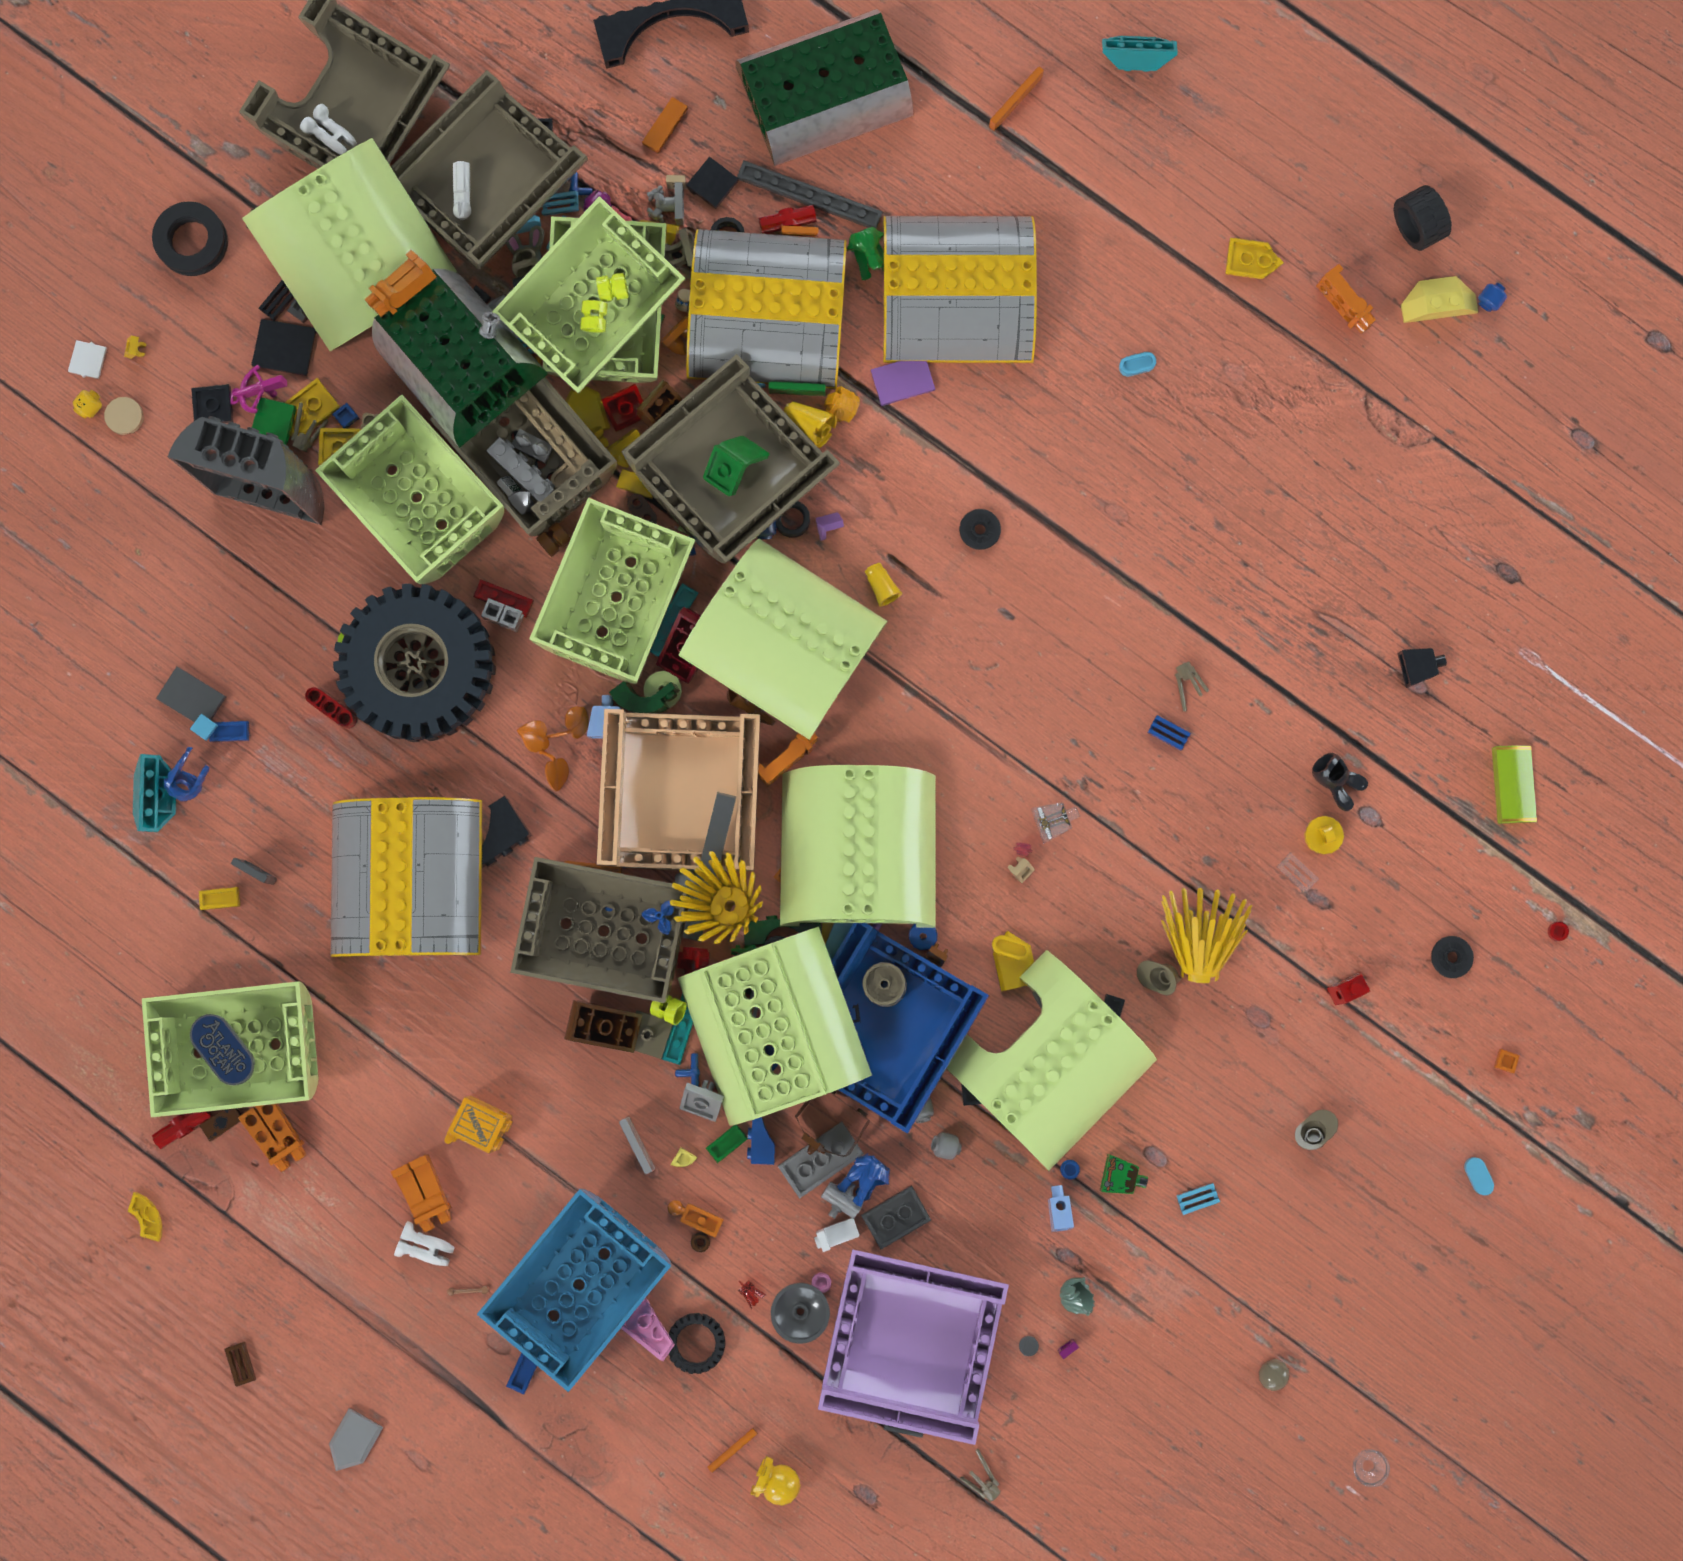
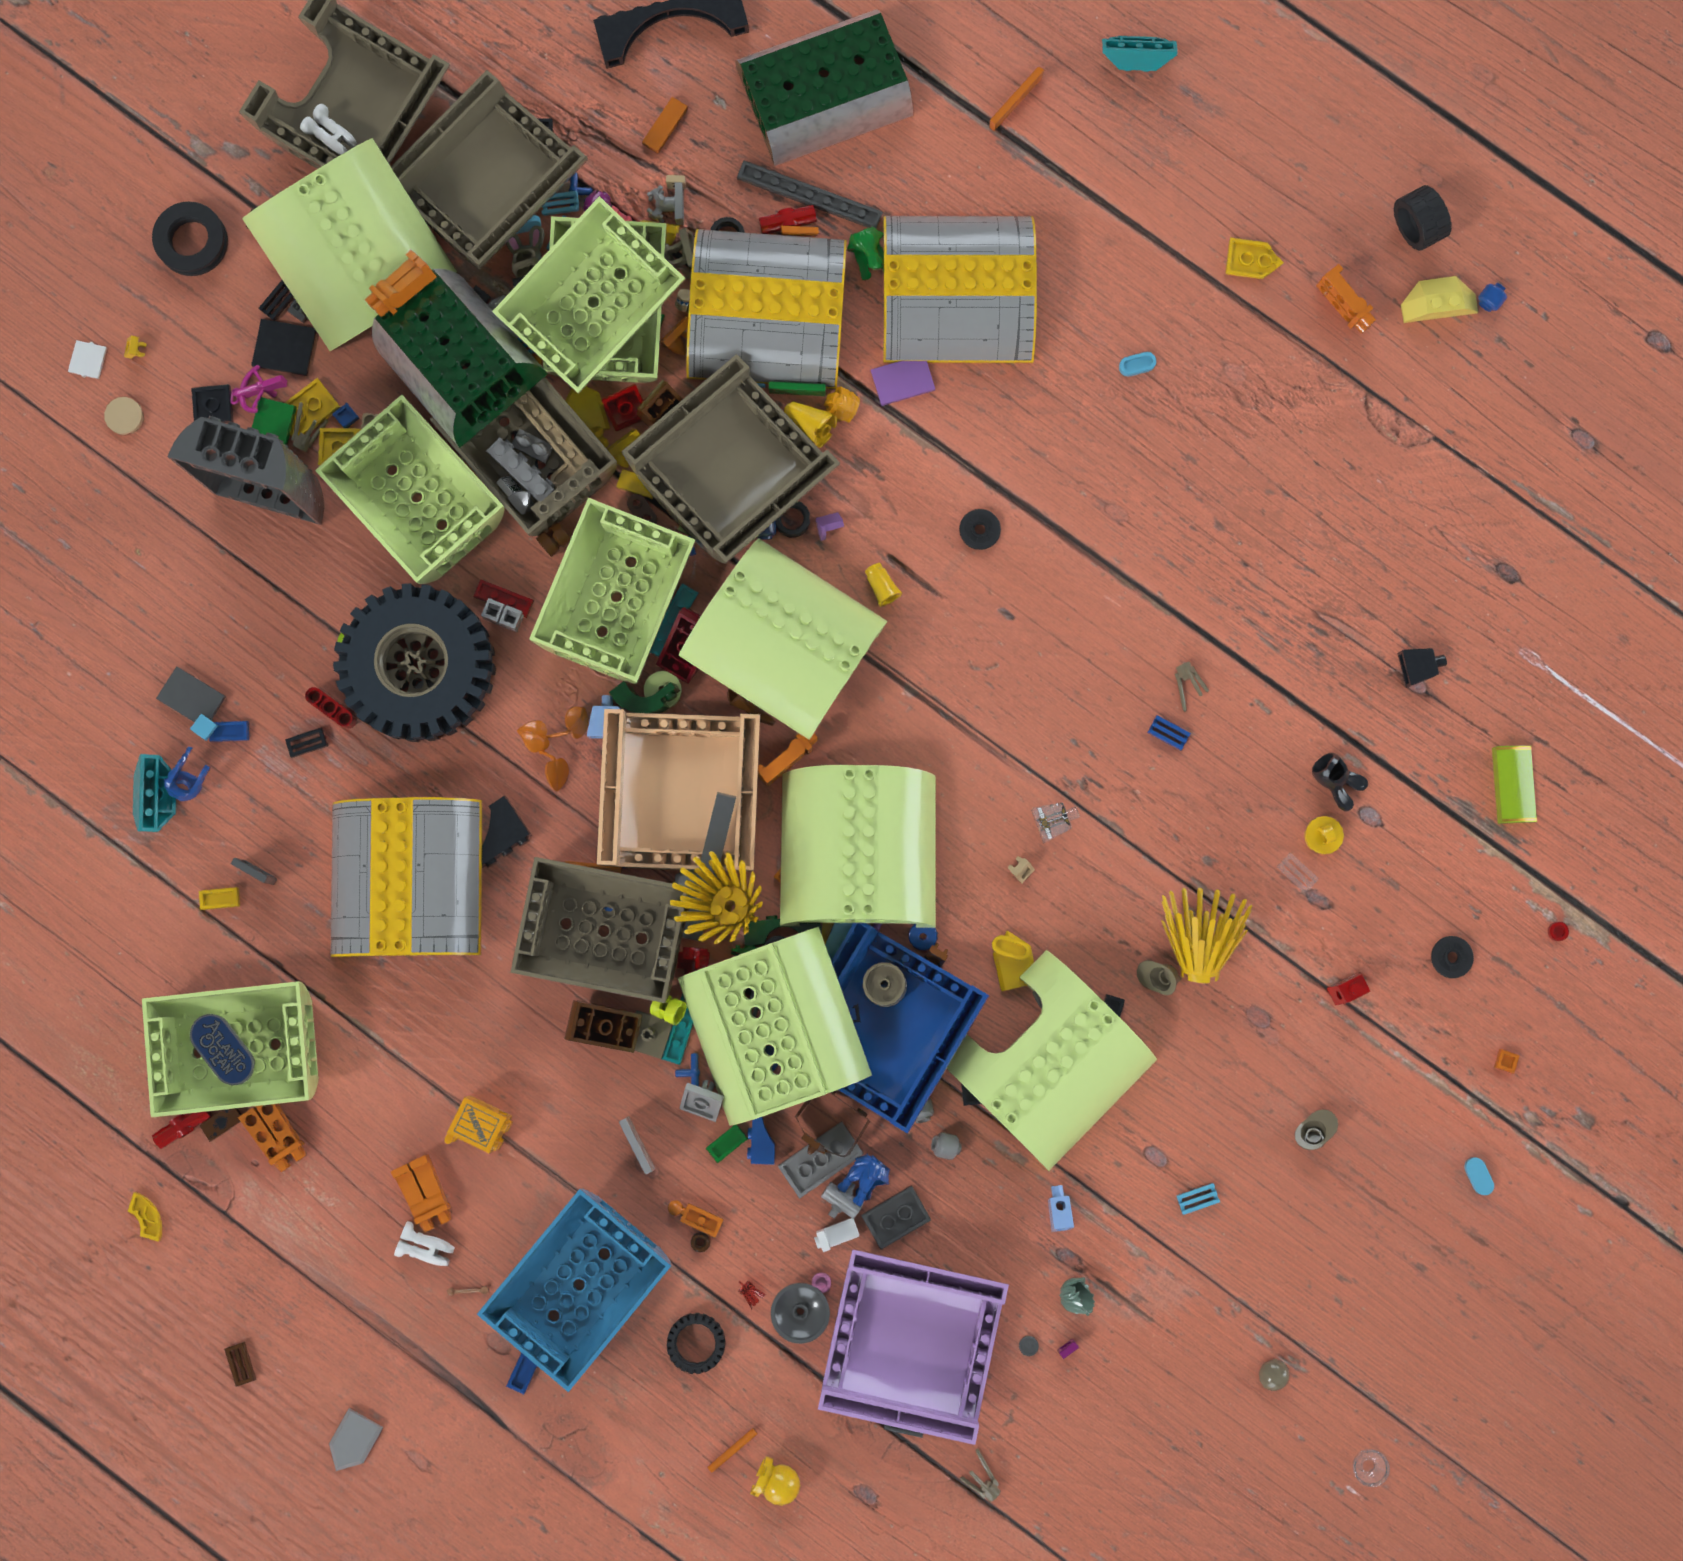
yellow head [73,390,102,419] -> none
white piece [453,161,471,220] -> none
light grey bush [479,312,500,339] -> none
neon yellow wheel [580,300,608,333] -> none
neon yellow wheel [596,273,629,302] -> none
bright pink wing [621,1298,675,1361] -> none
blue plant [641,901,675,935] -> none
light yellow tile [671,1147,697,1167] -> none
black tile [686,156,739,209] -> none
green piece [703,436,770,496] -> none
clear pink plate [1013,843,1033,856] -> none
blue plate [1060,1160,1080,1180] -> none
torso [1100,1154,1148,1194] -> none
none -> black tile [285,727,328,758]

